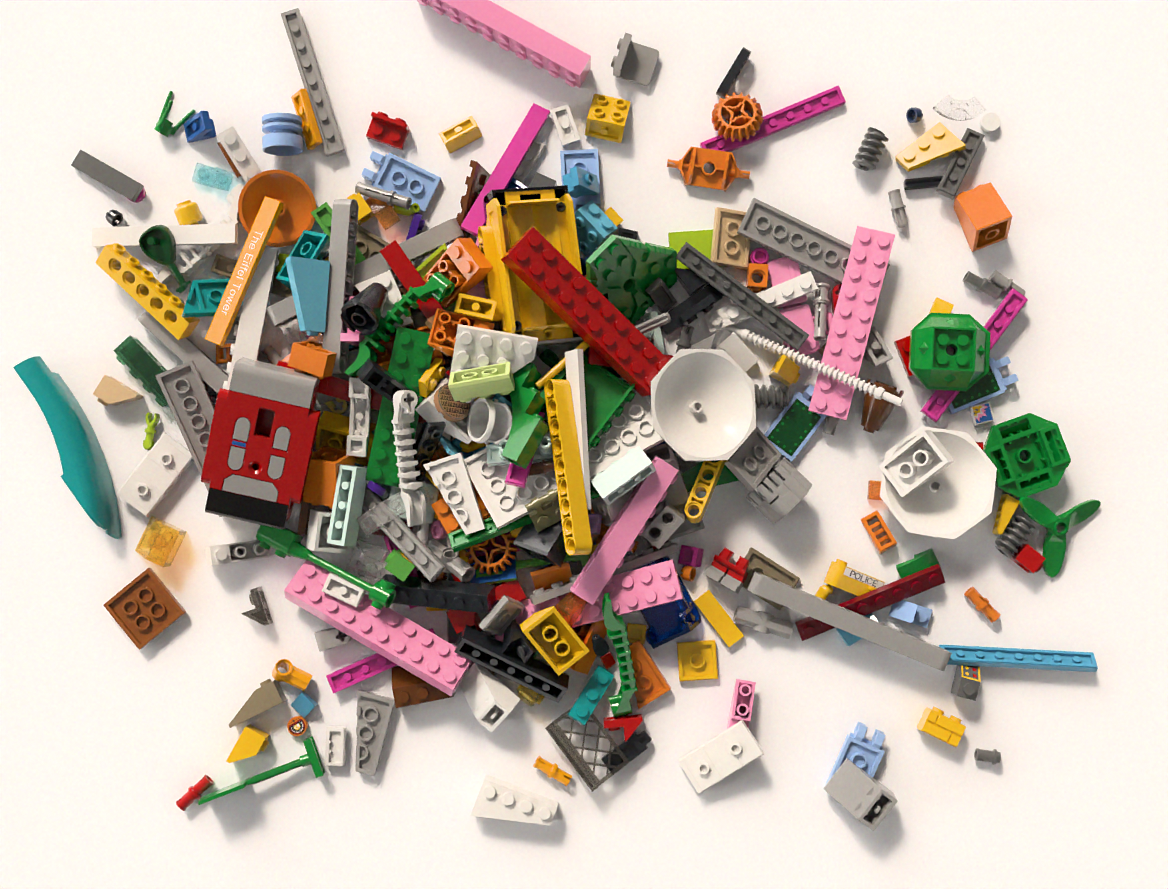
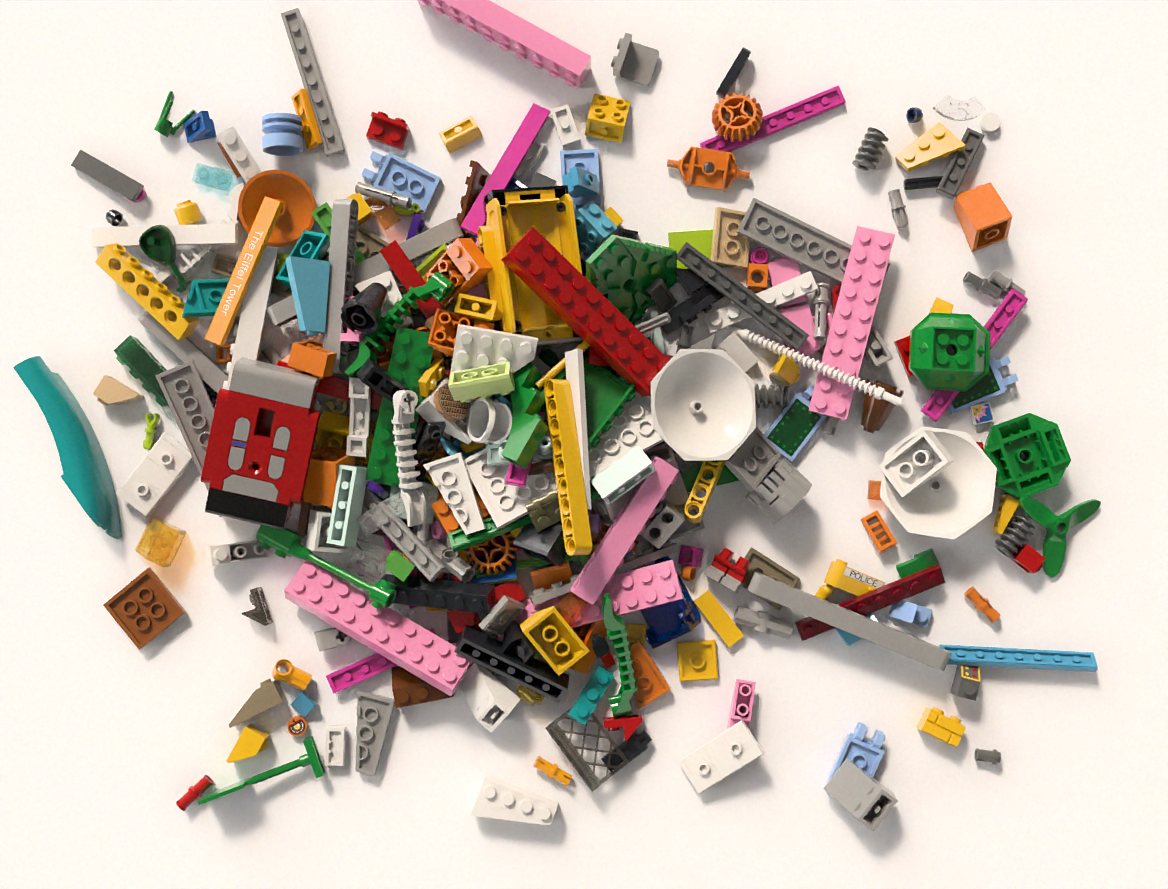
white slope [322,572,366,608] -> none

